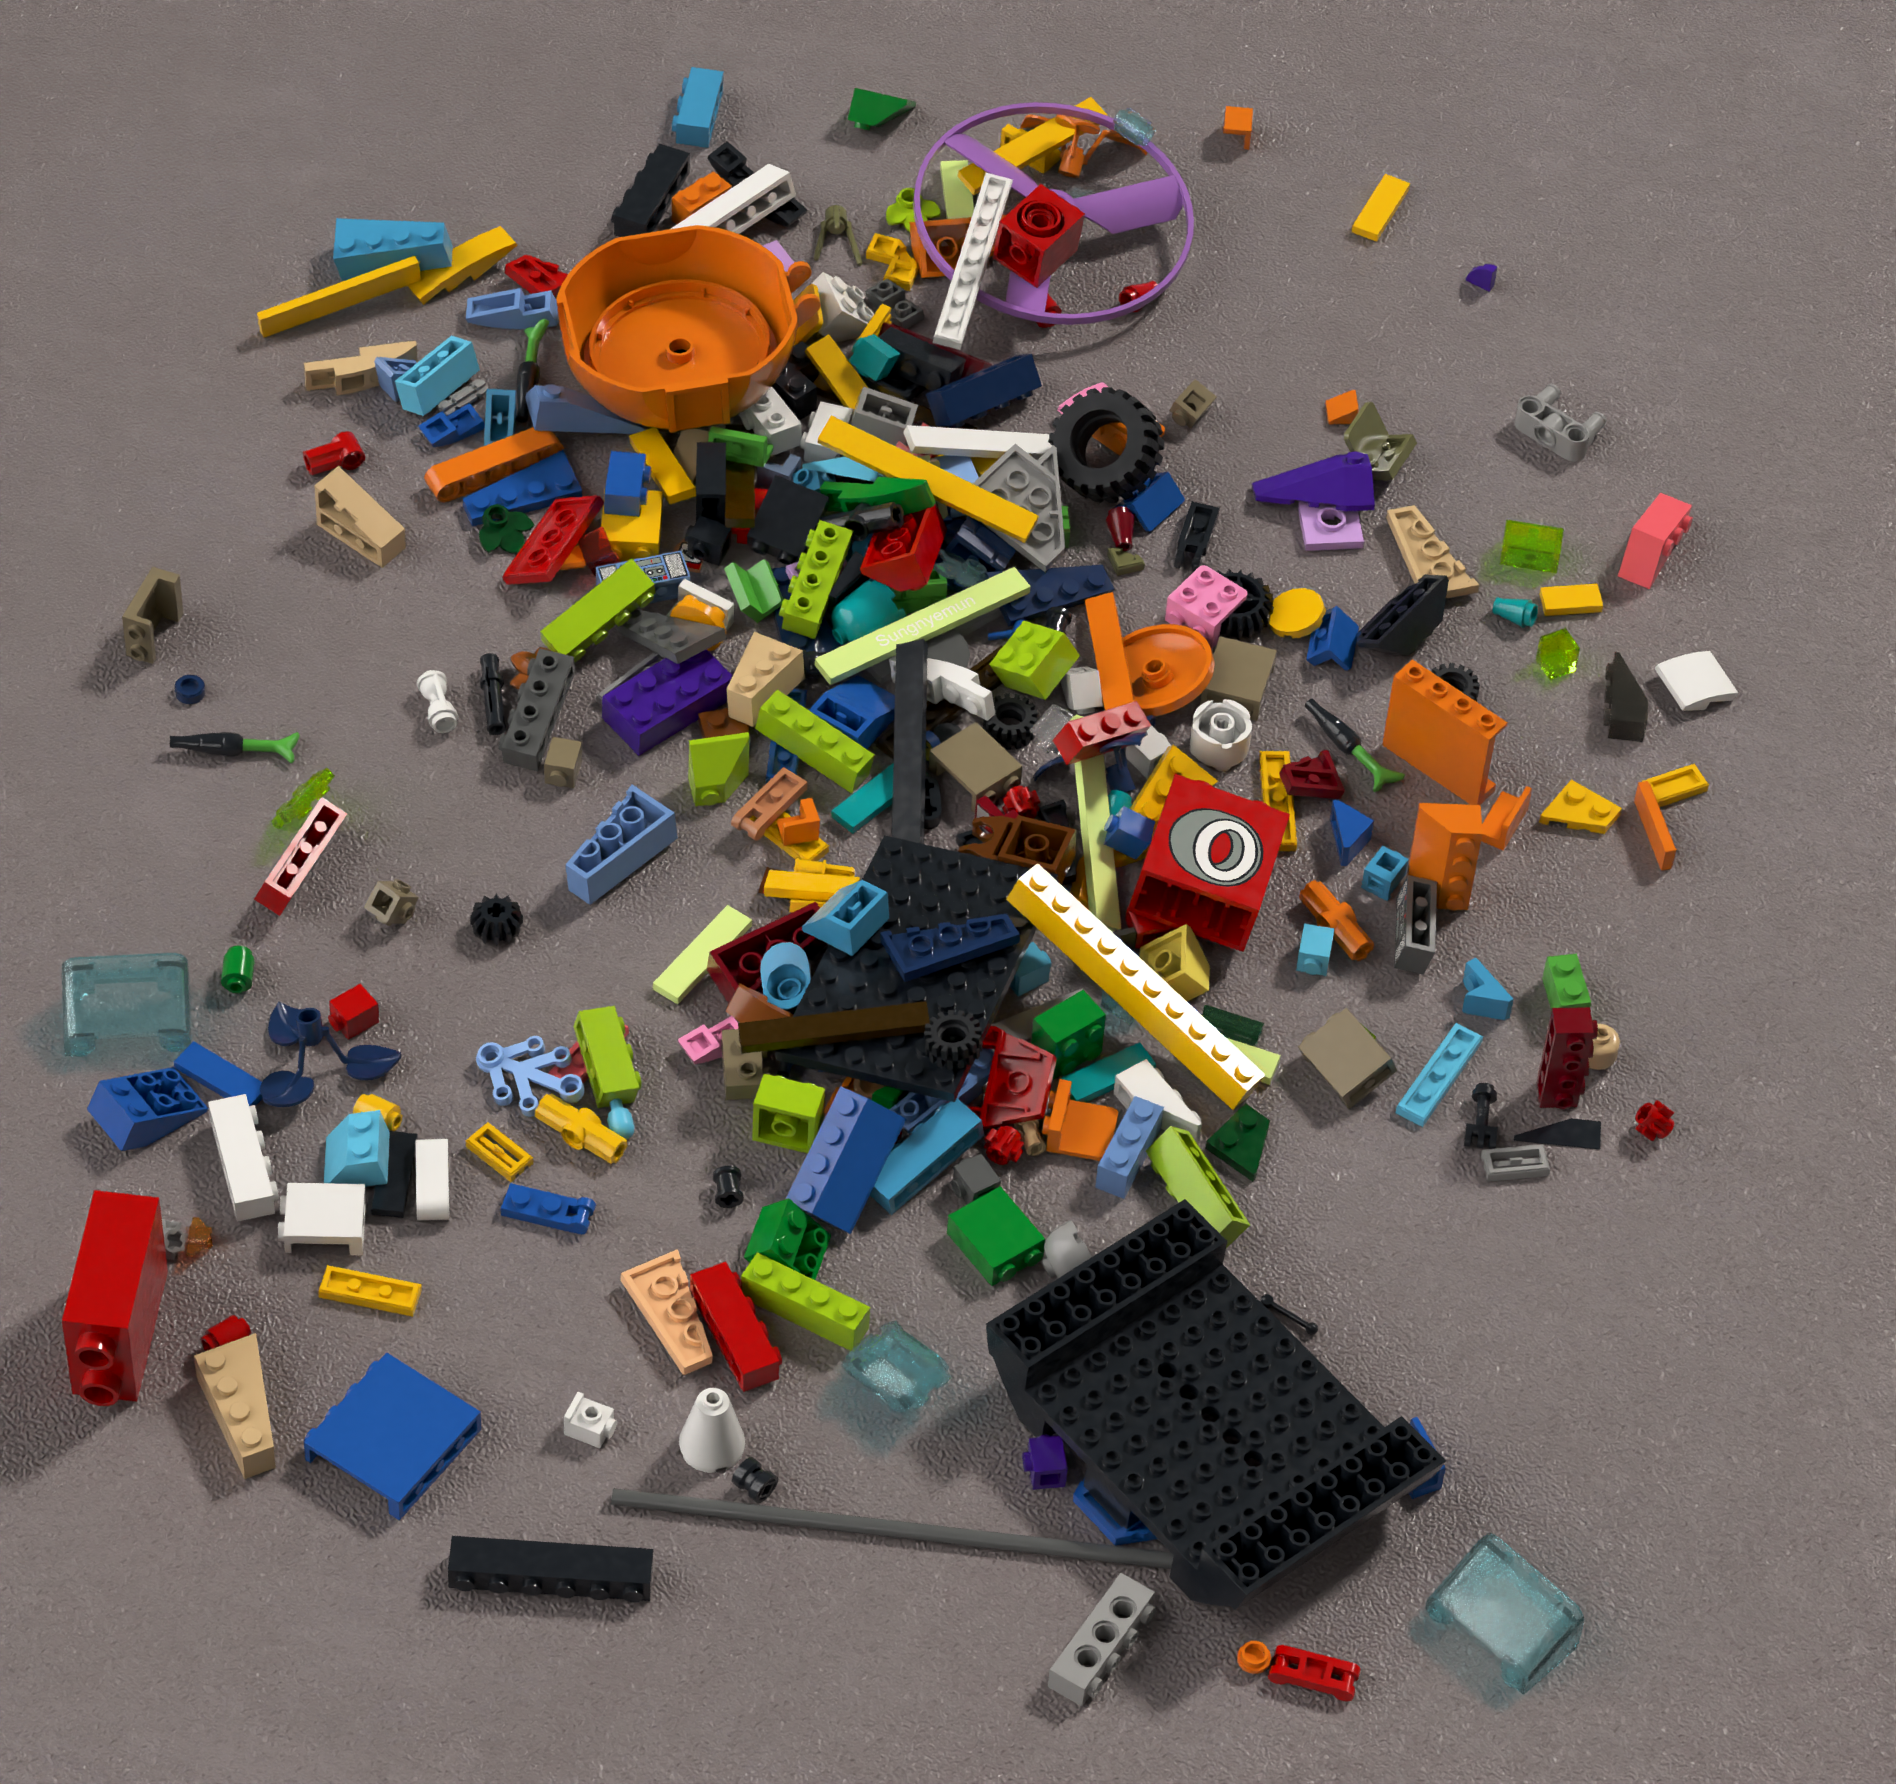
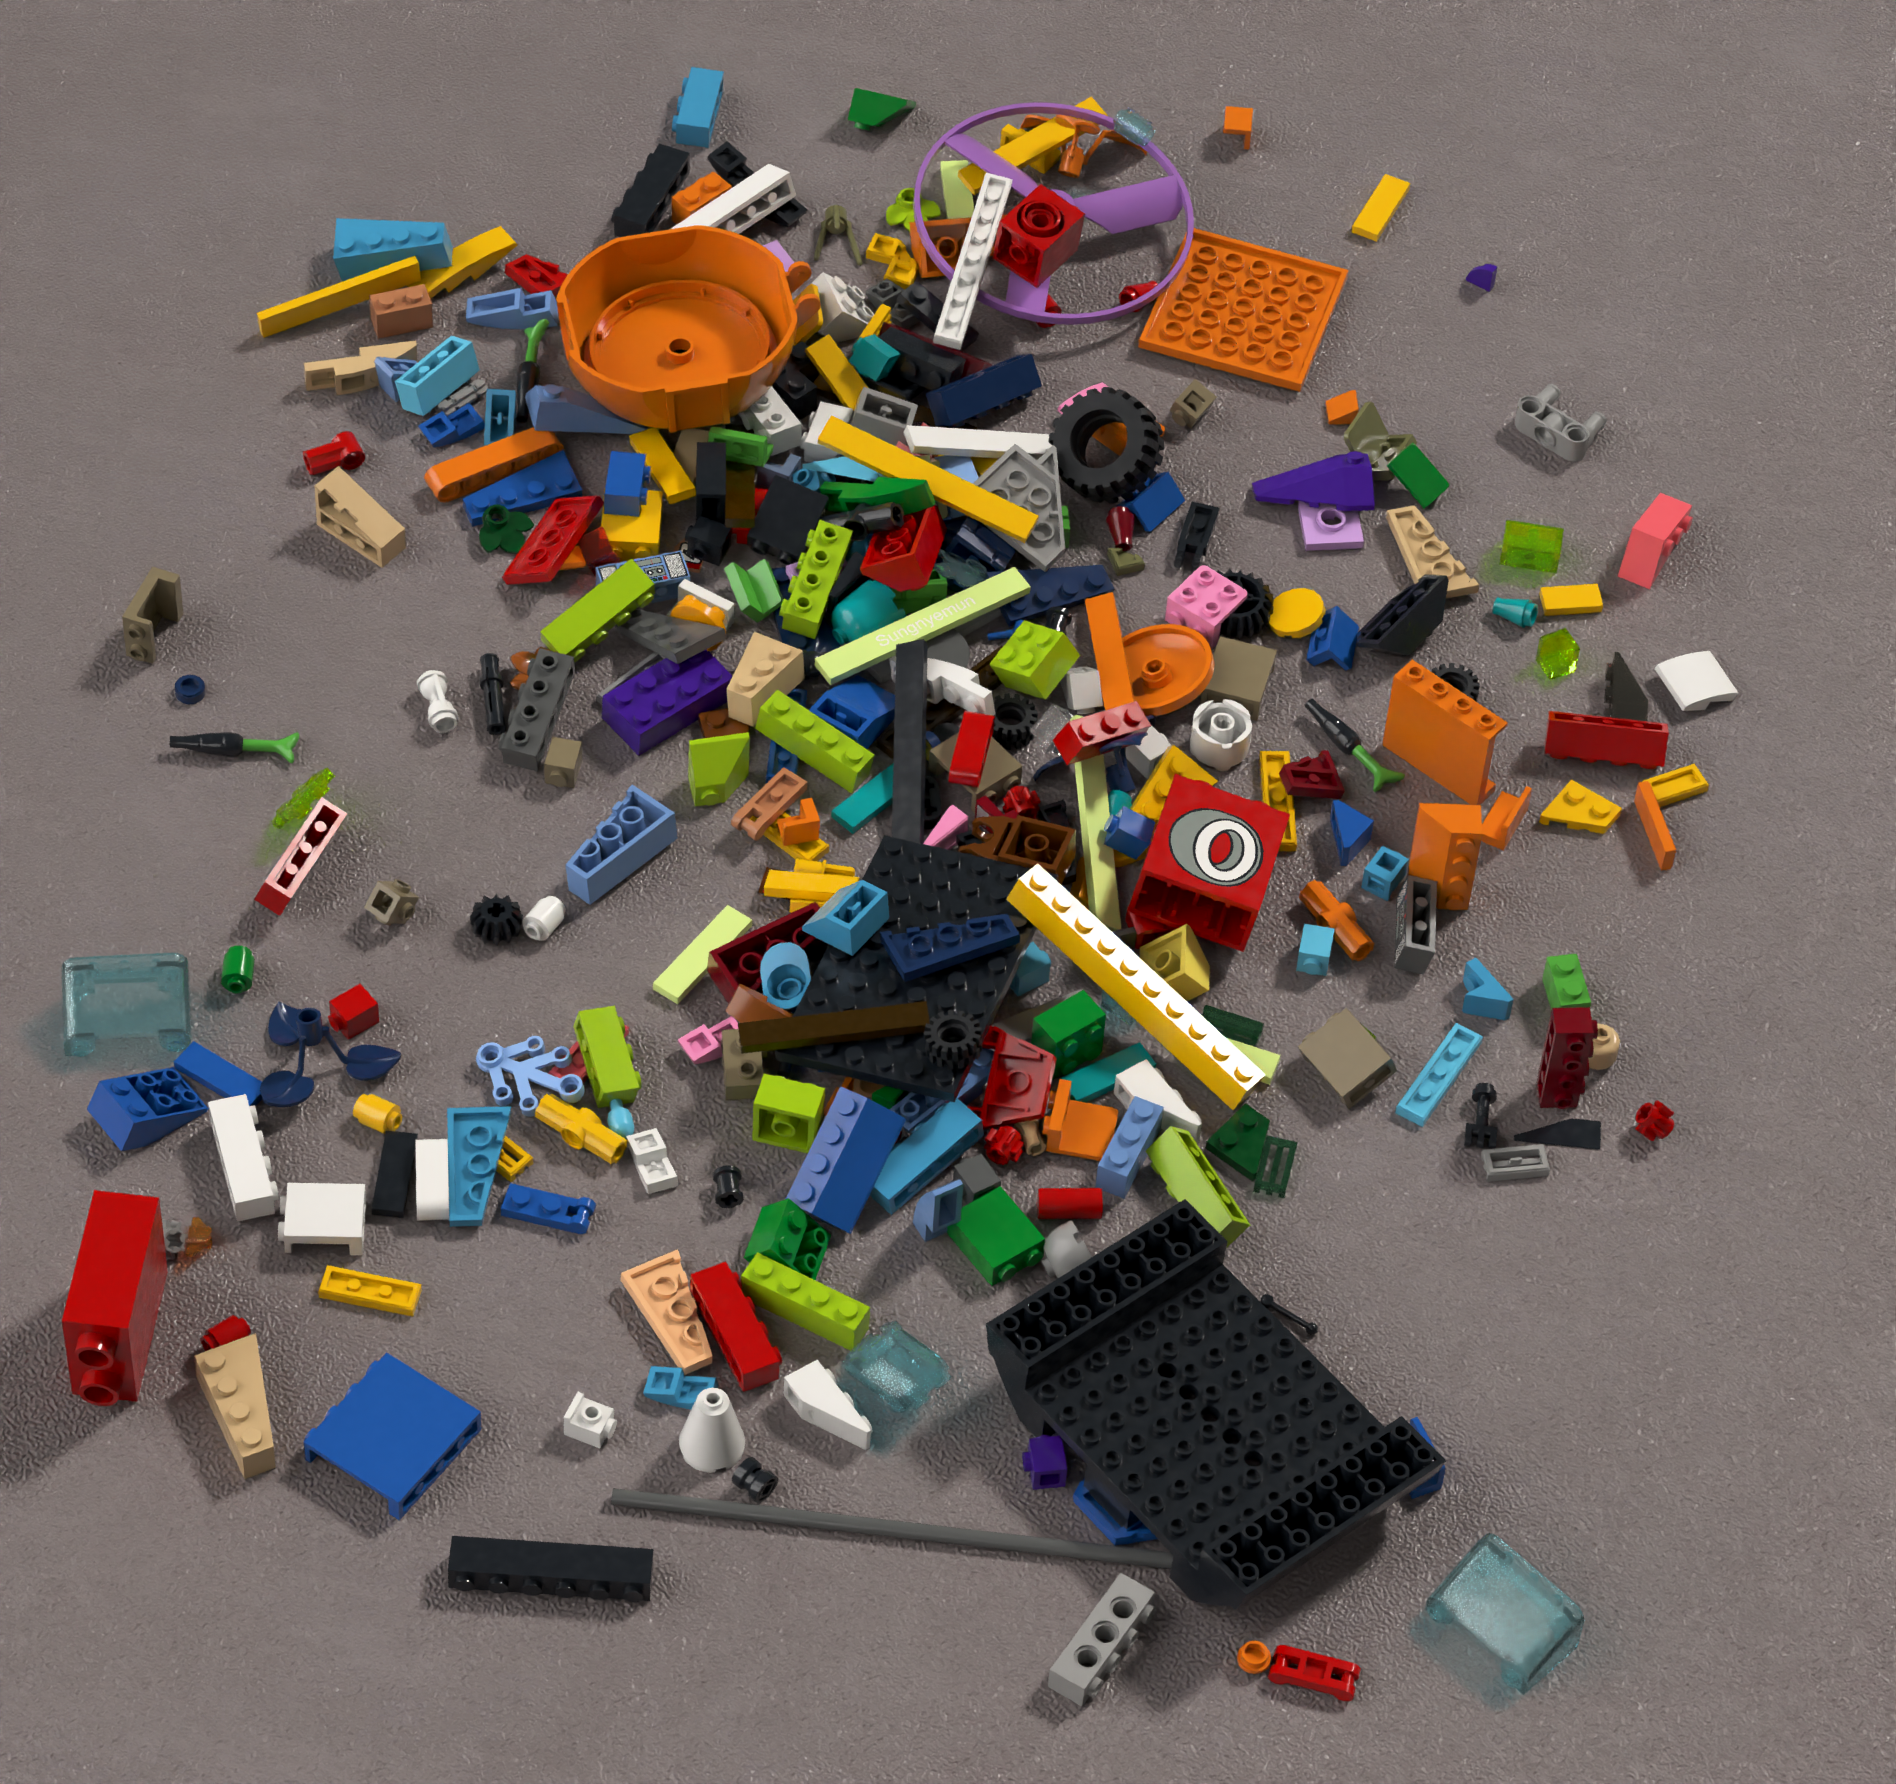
medium azure slope [324,1110,390,1187] -> none
none -> nougat brick [369,284,433,339]
none -> dark azure wing [447,1106,511,1227]
none -> white brick [522,896,566,941]
none -> white slope [626,1128,678,1194]
none -> dark azure slope [643,1366,719,1410]
none -> white slope [784,1360,873,1450]
none -> black plate [896,281,979,351]
none -> medium blue slope [913,1179,963,1242]
none -> bright pink slope [923,805,968,850]
none -> red beam [948,710,995,788]
none -> red brick [1036,1188,1103,1219]
none -> orange plate [1138,228,1349,392]
none -> clear green tile [1253,1135,1298,1198]
none -> green slope [1387,443,1450,509]
none -> red brick [1544,711,1669,769]

